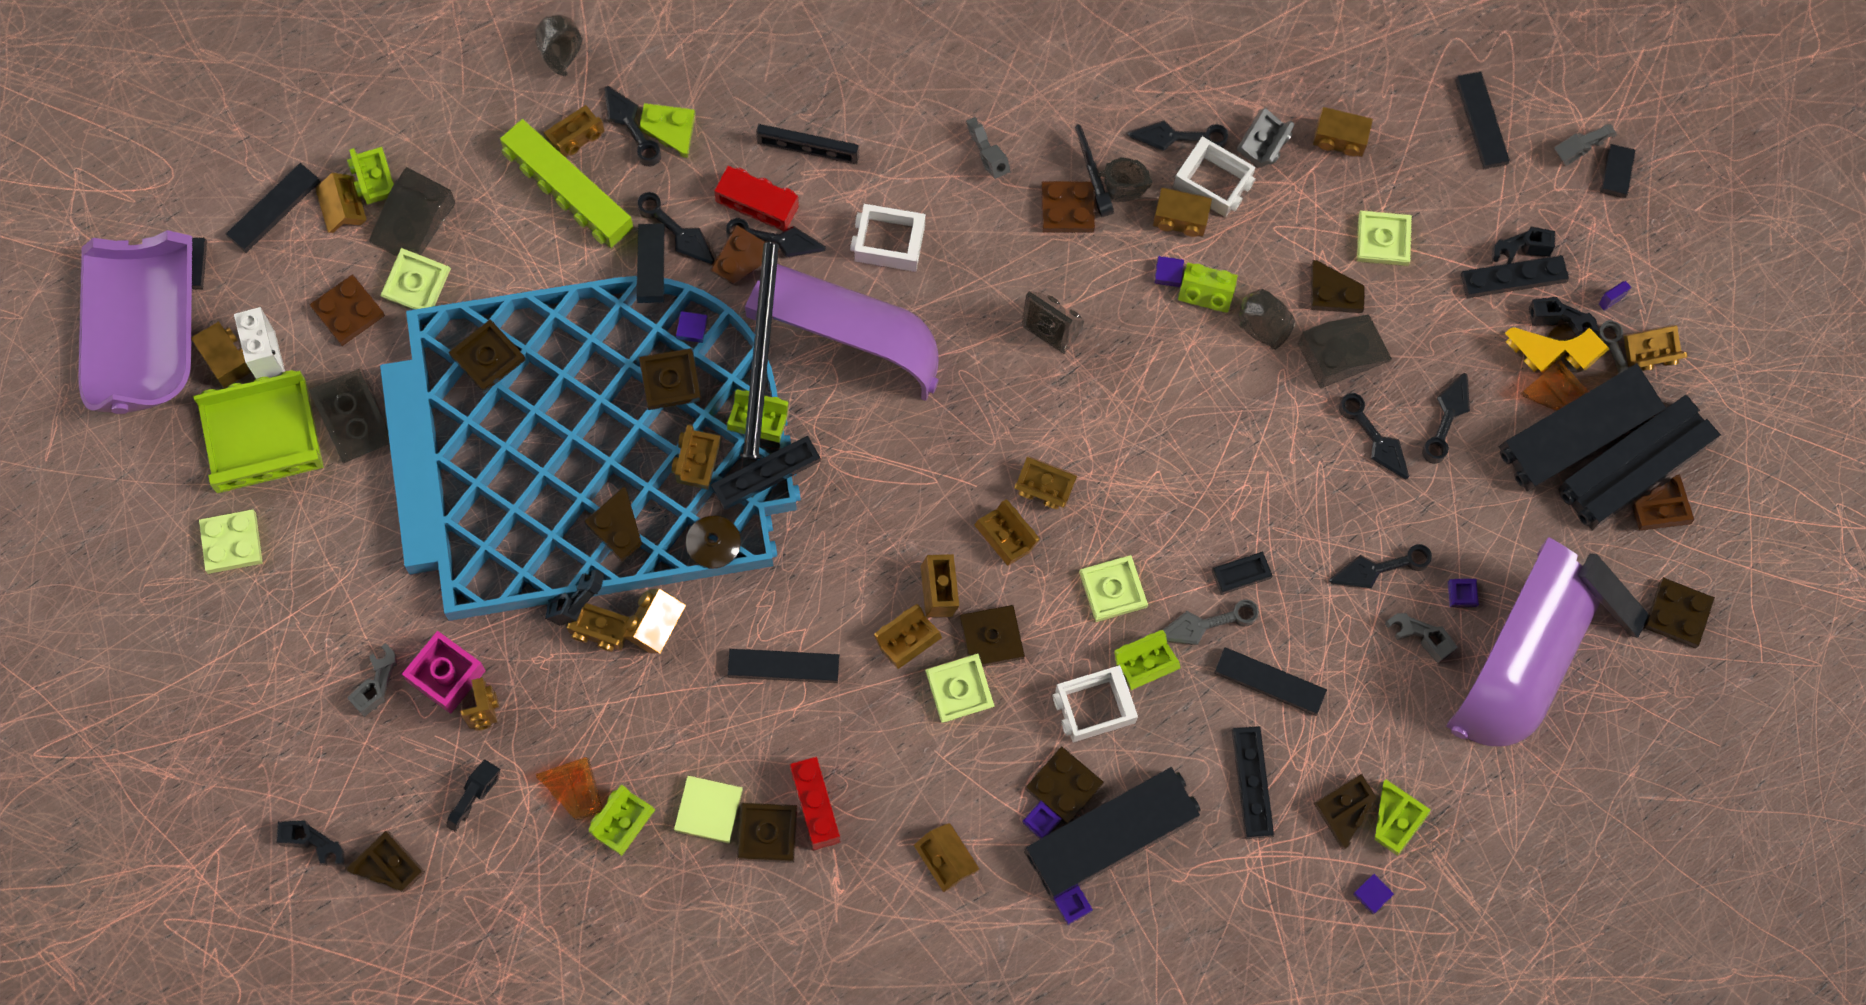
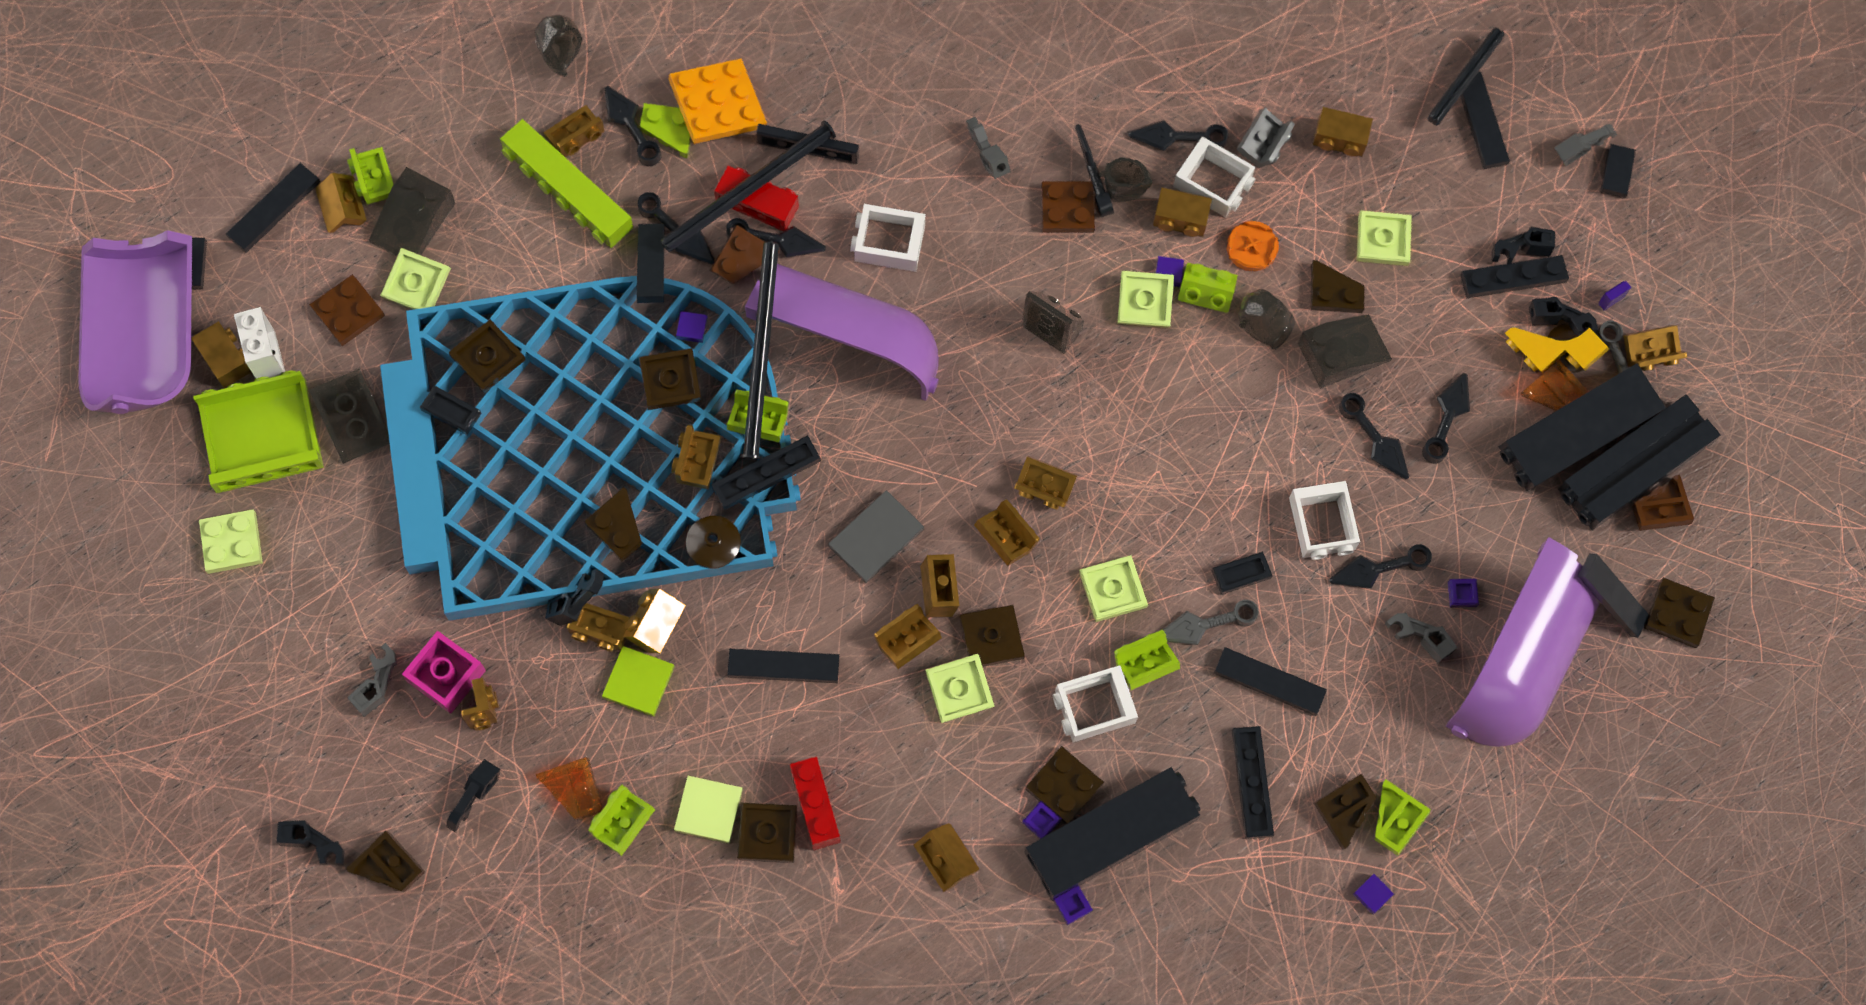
none -> black tile [420,385,482,435]
none -> lime tile [602,646,675,717]
none -> black axle [661,120,836,252]
none -> light orange plate [668,58,767,144]
none -> dark grey tile [828,490,924,583]
none -> yellowish green tile [1117,271,1174,328]
none -> orange tile [1226,221,1279,272]
none -> white window [1289,481,1360,560]
none -> black axle [1427,27,1505,126]

